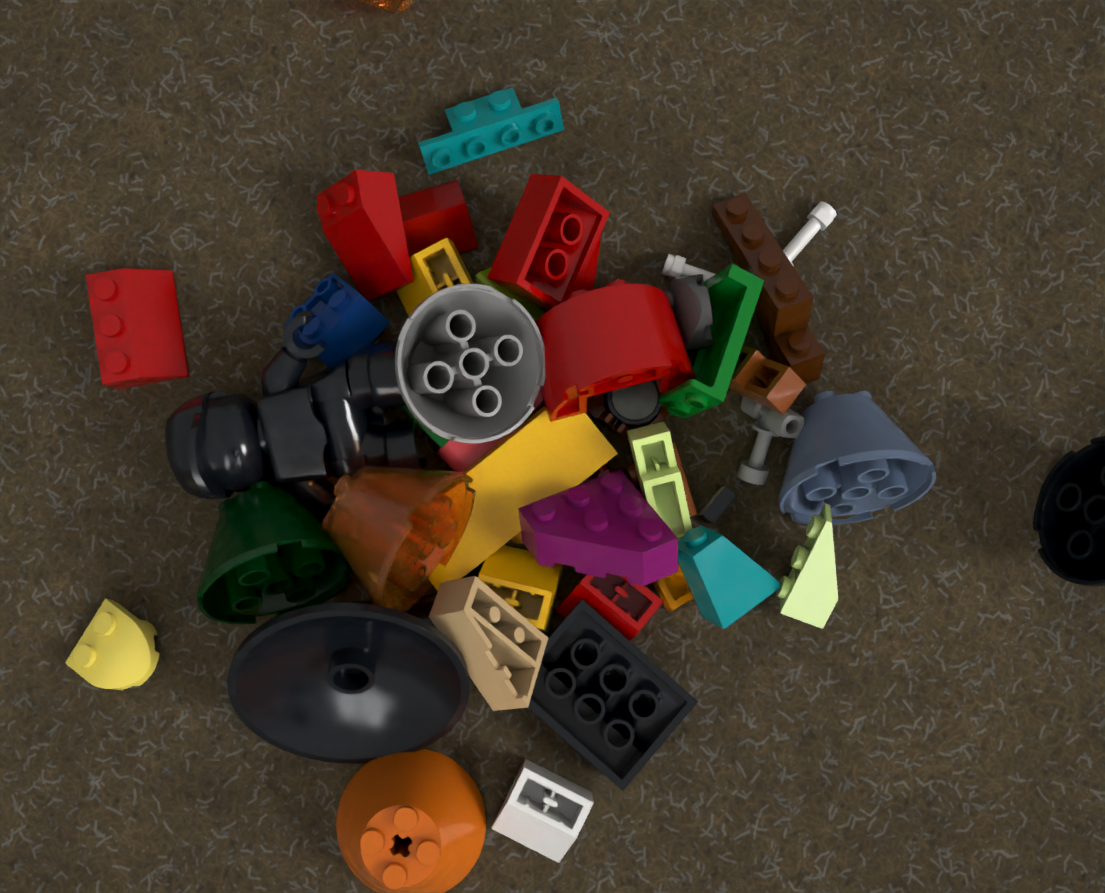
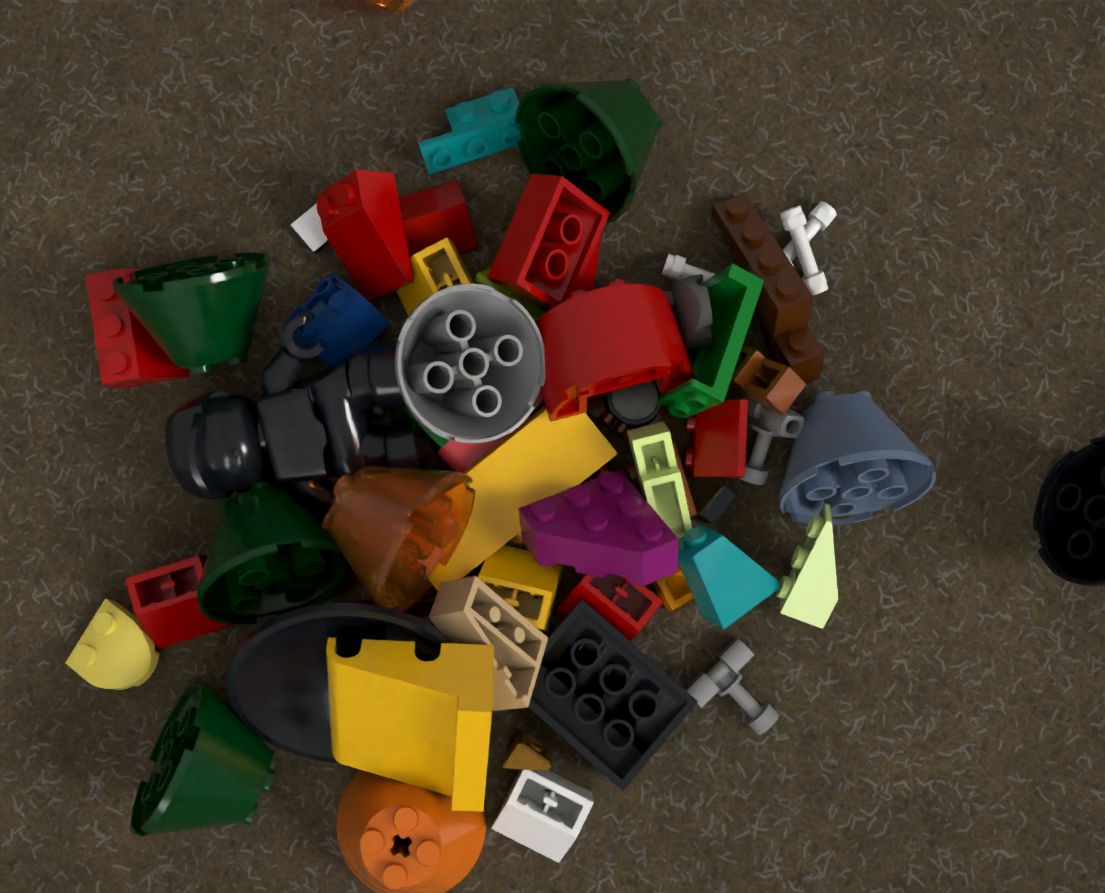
none -> dark green cone [112,252,270,374]
none -> red slope [125,555,233,649]
none -> dark green cone [130,679,276,837]
none -> white tile [291,203,330,254]
none -> yellow panel [326,637,494,812]
none -> pearl gold slope [502,730,551,771]
none -> dark green cone [515,78,662,224]
none -> red slope [683,399,748,480]
none -> light grey bar [684,638,779,735]
none -> white bar [779,205,828,296]

